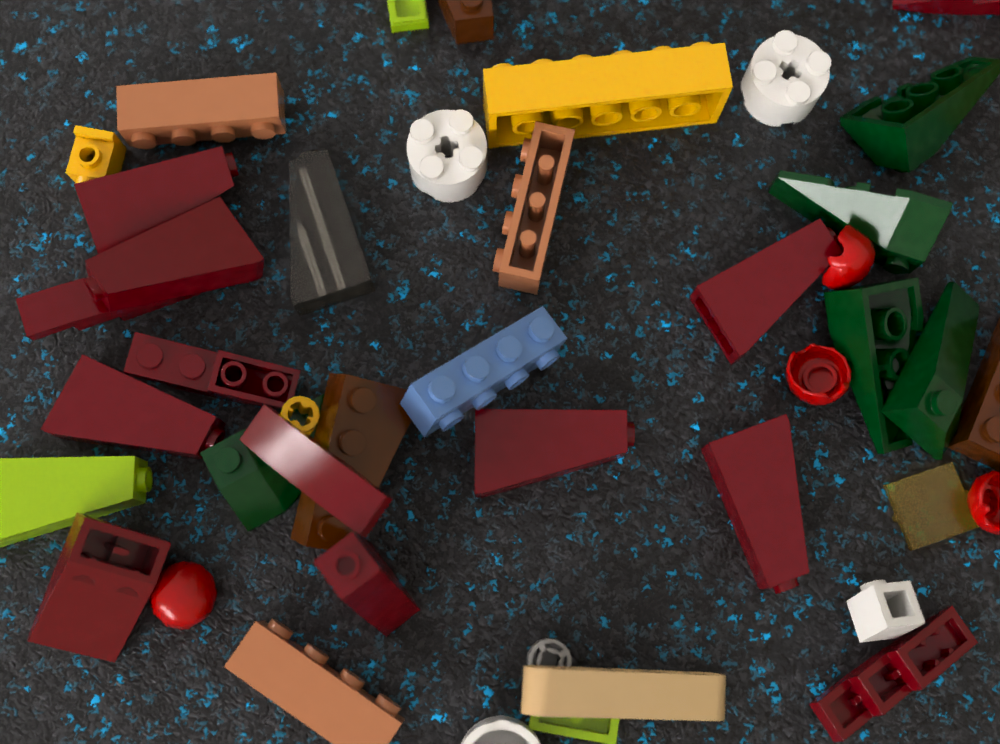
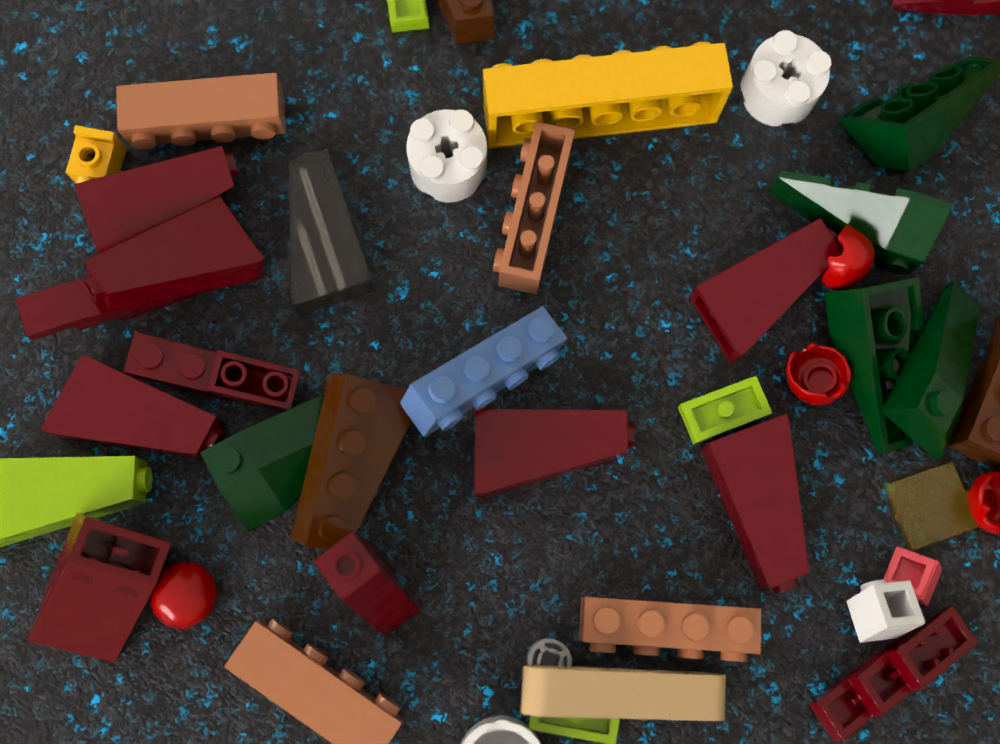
dark red slope [239,404,392,538] -> none
yellow bush [280,396,320,435] -> none
none -> nougat brick [579,597,761,662]
none -> lime plate [678,376,773,445]
none -> coral slope [883,546,942,607]

